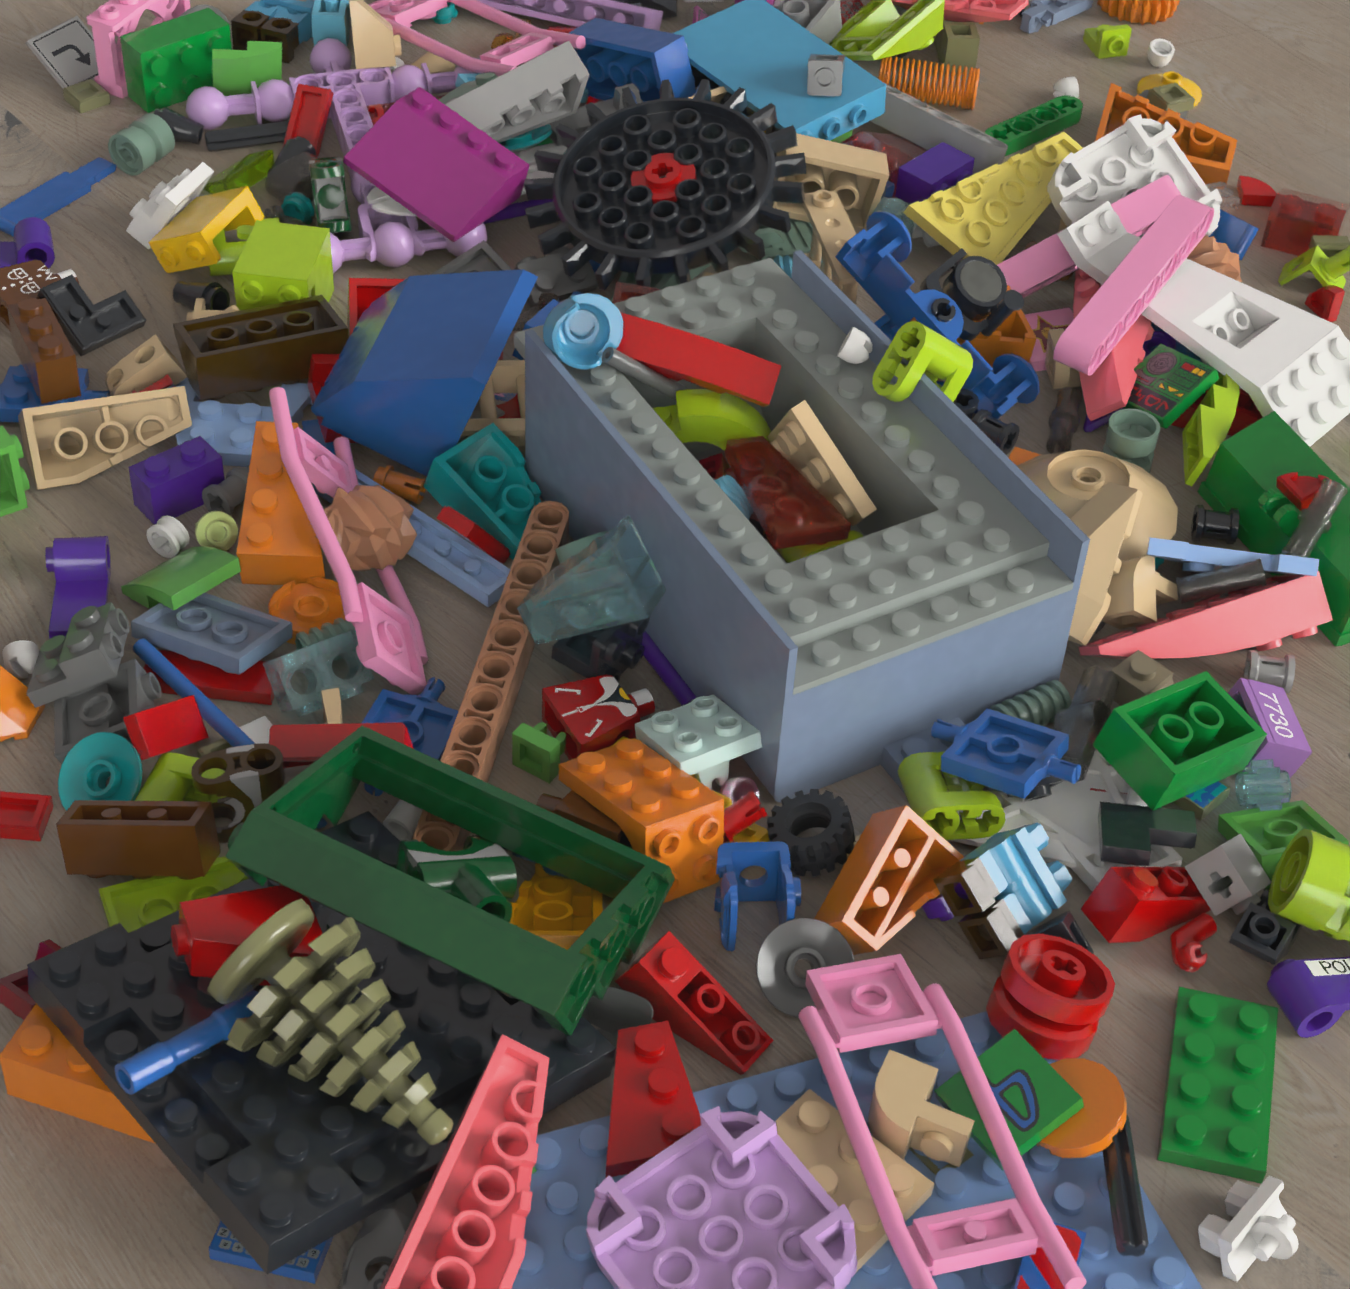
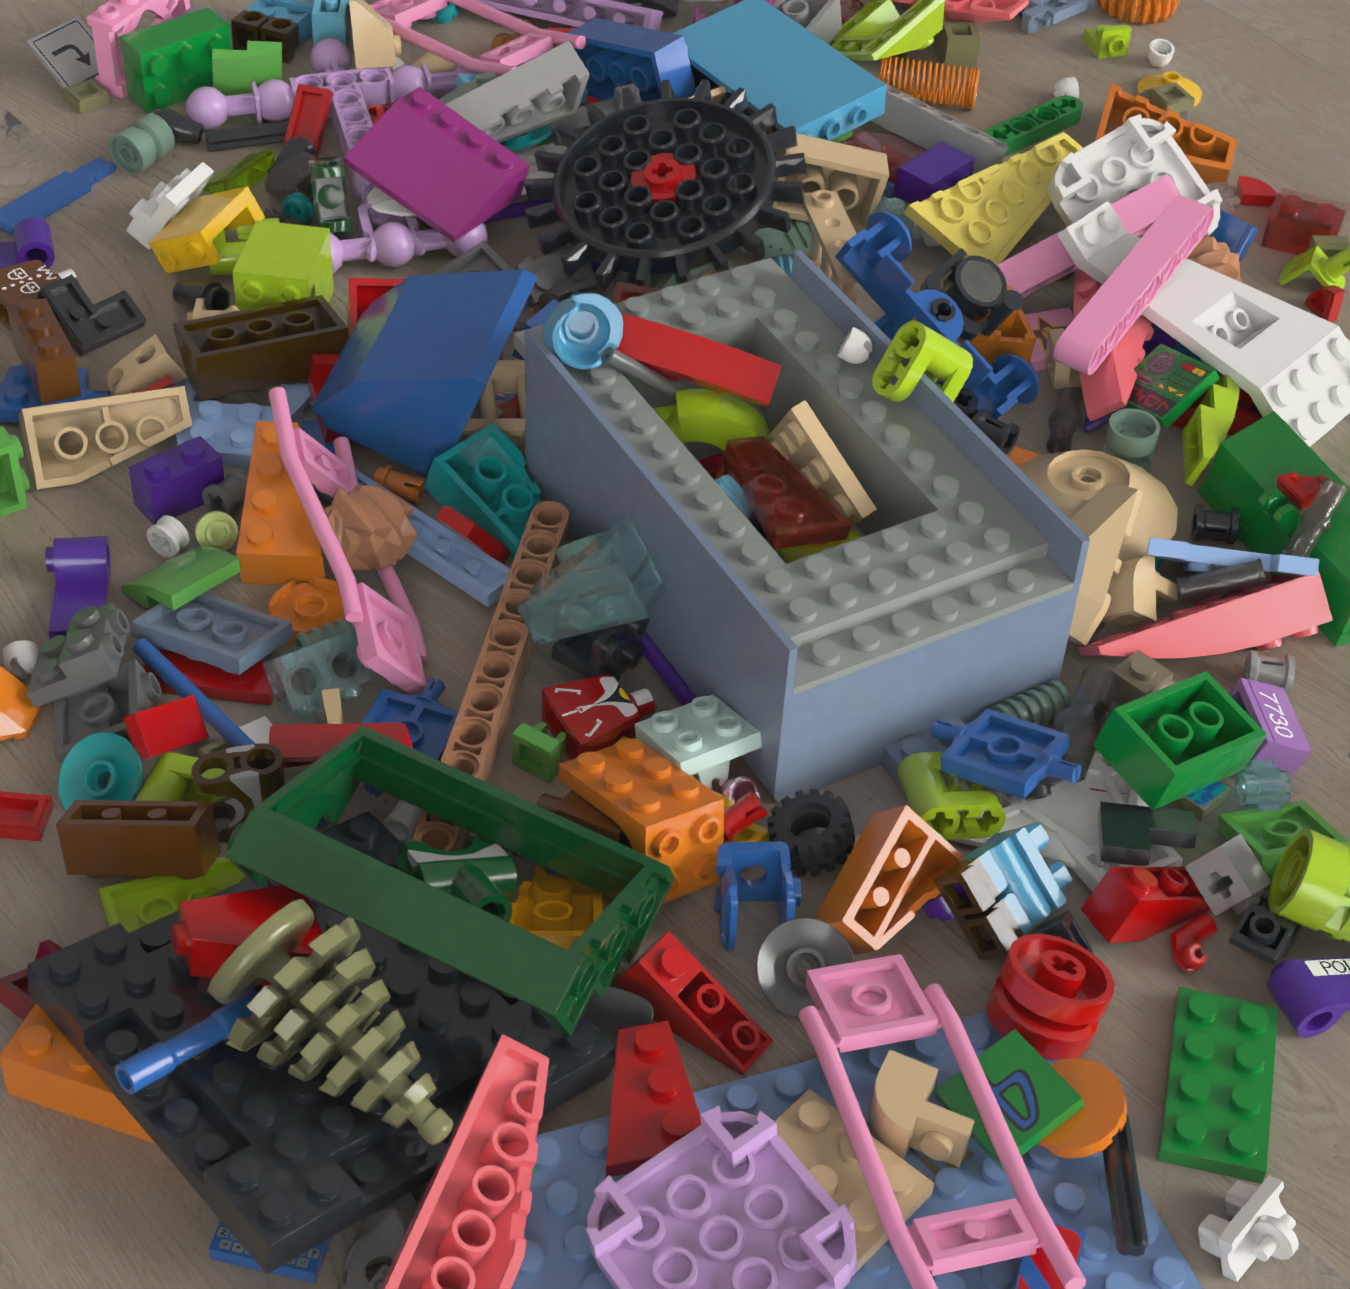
bracket [807,54,845,97] -> none

